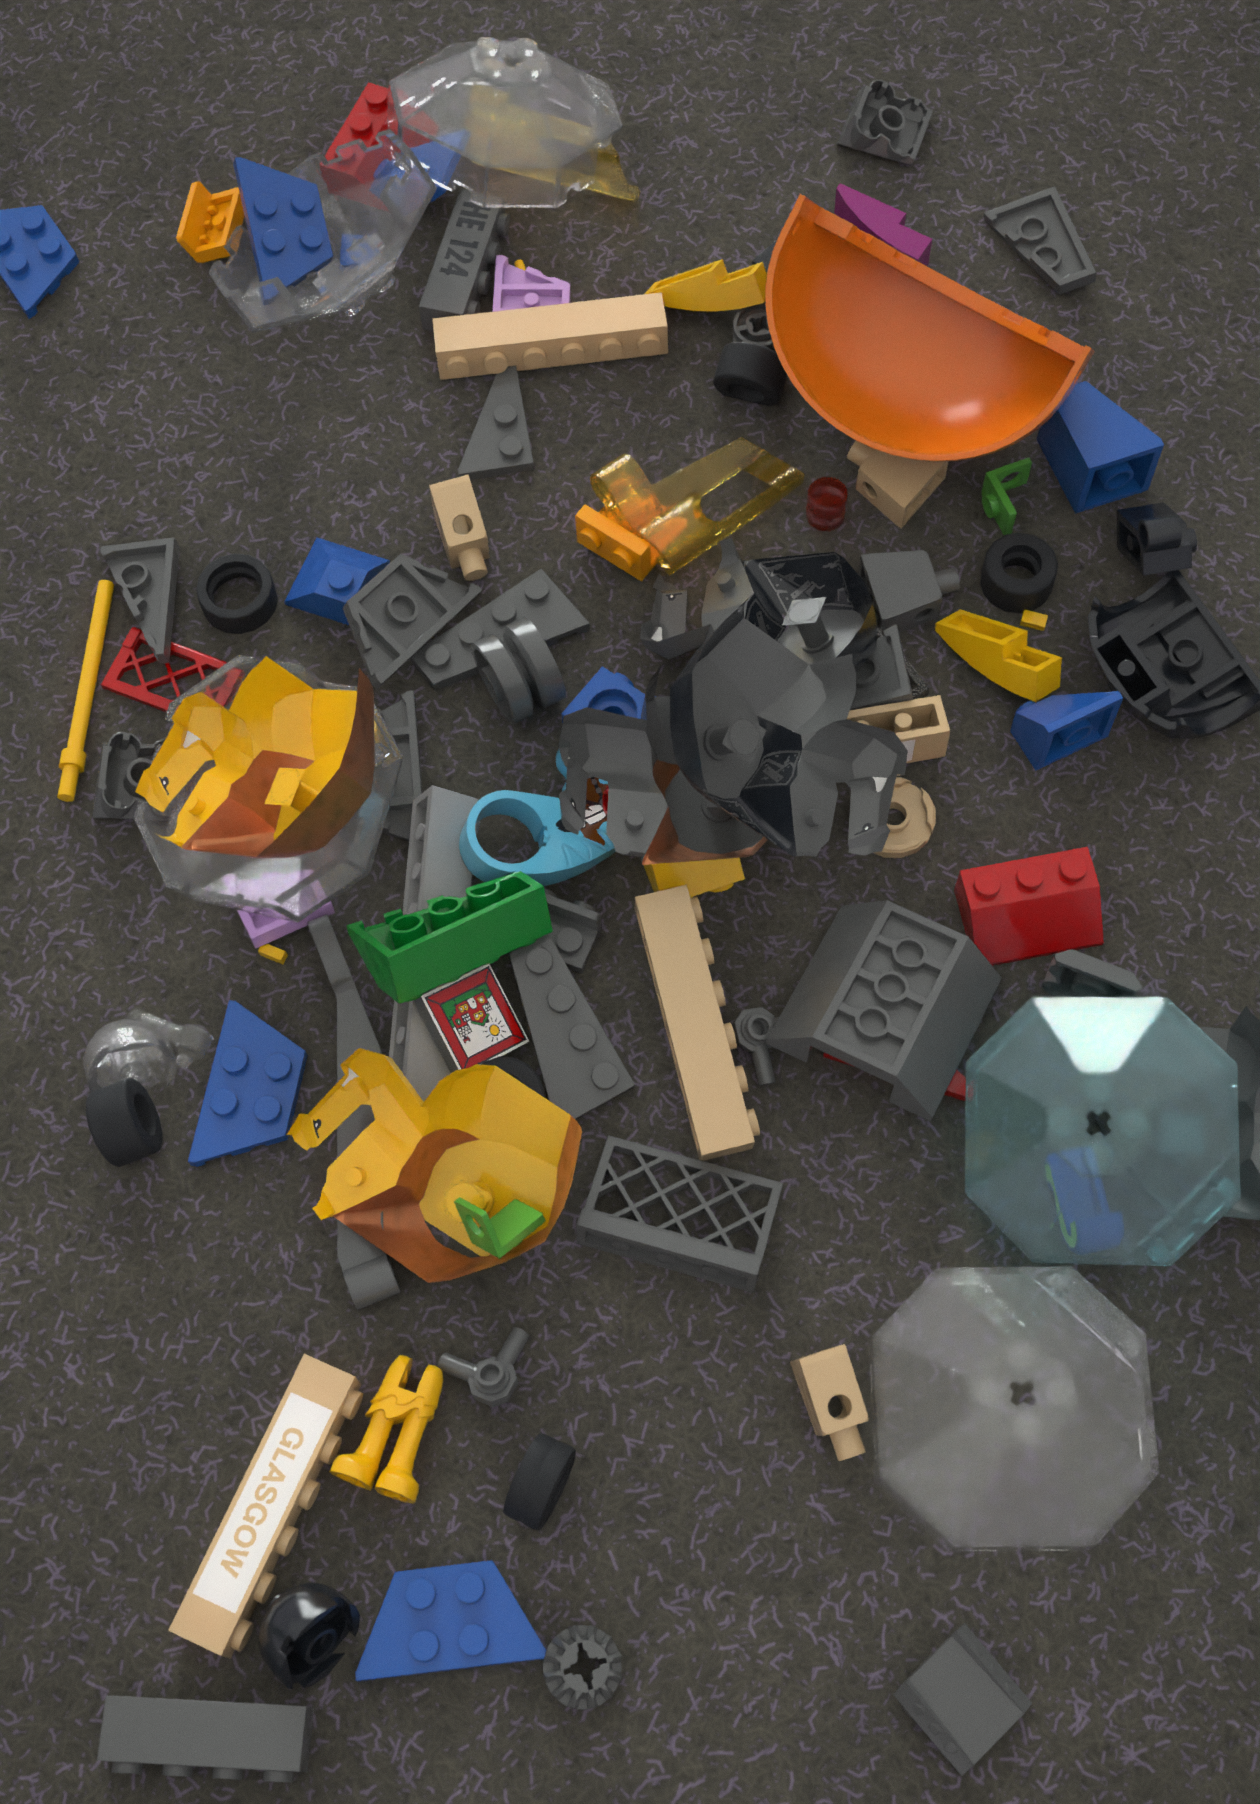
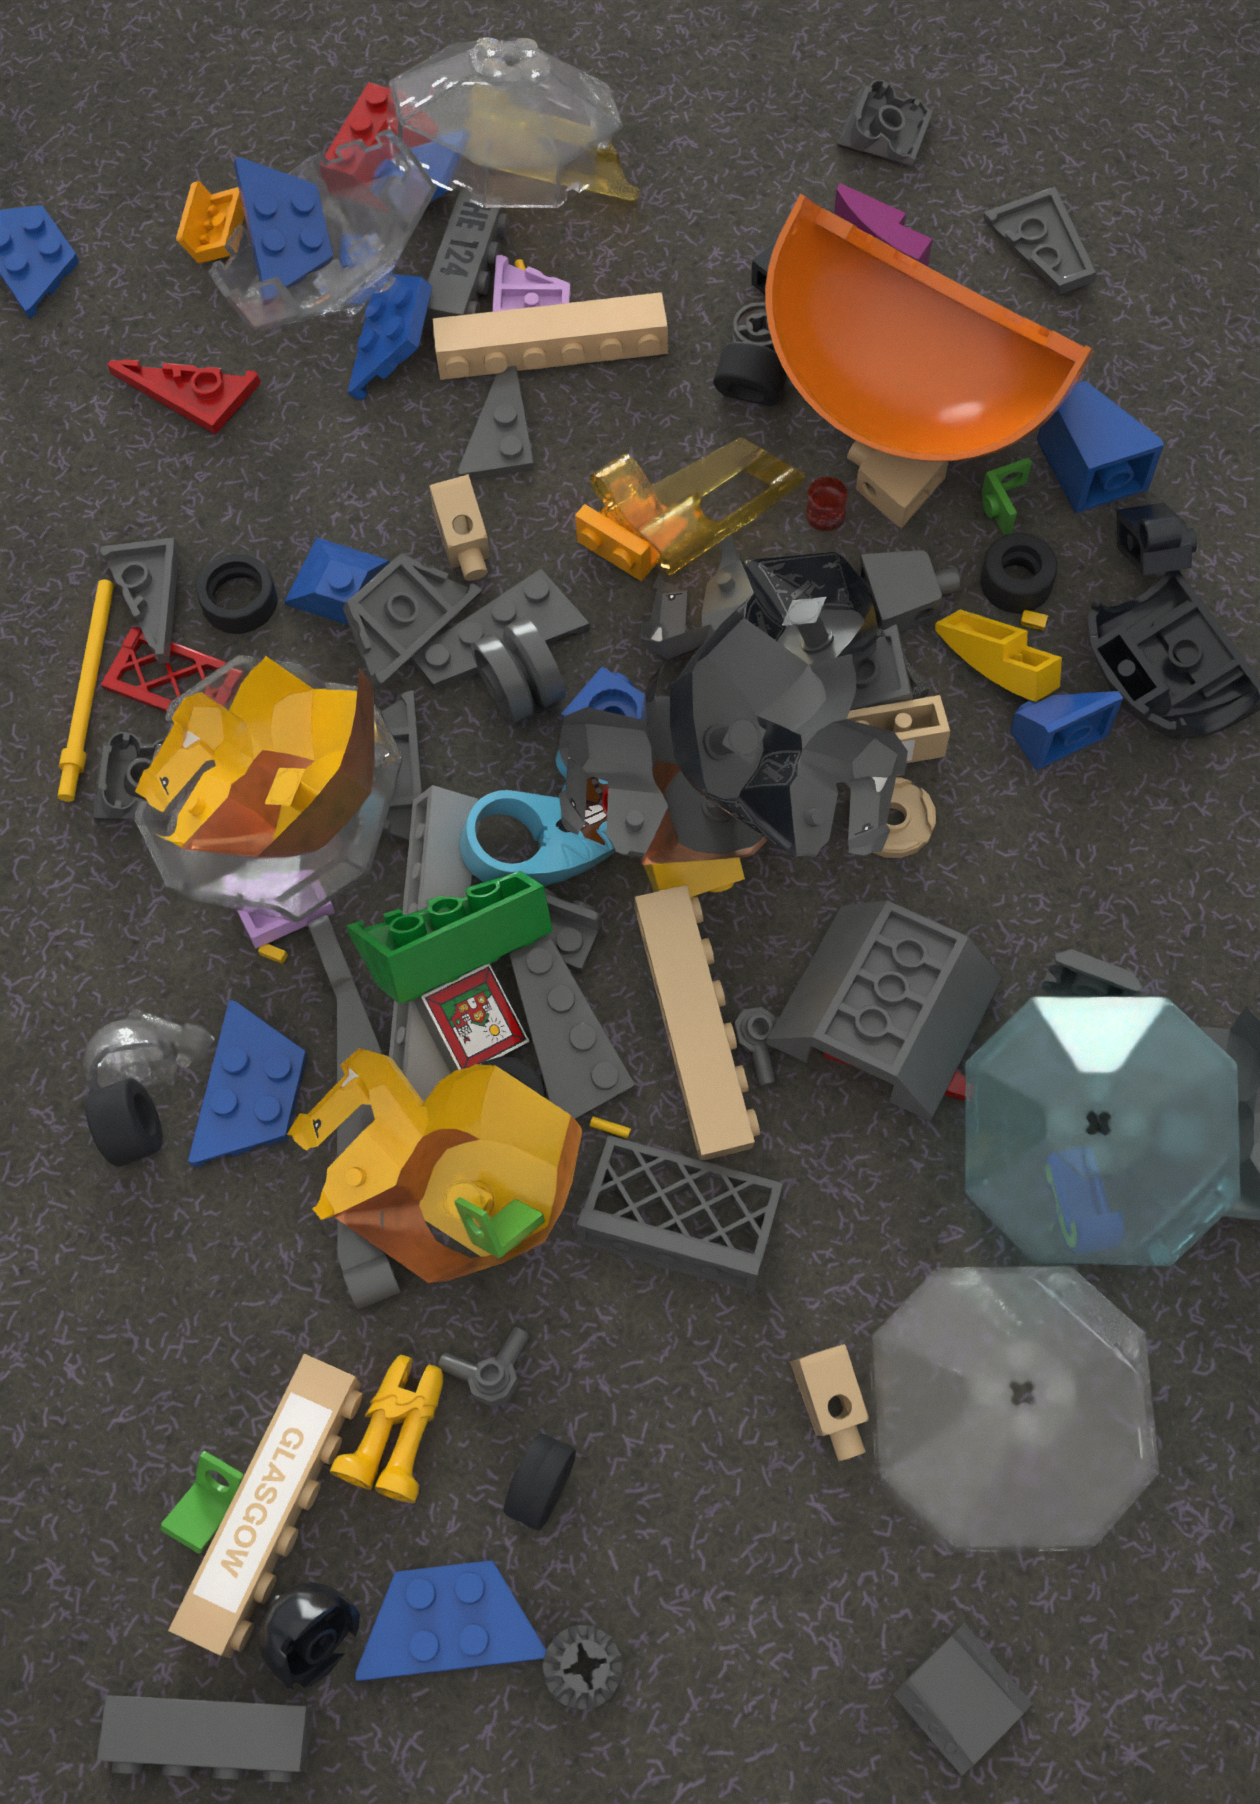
yellow slope [645,259,767,312] -> none
red slope [954,847,1104,966] -> none
none -> red wing [107,359,261,435]
none -> bright green bracket [161,1451,244,1554]
none -> blue wing [347,273,432,400]
none -> yellow piece [590,1116,631,1139]

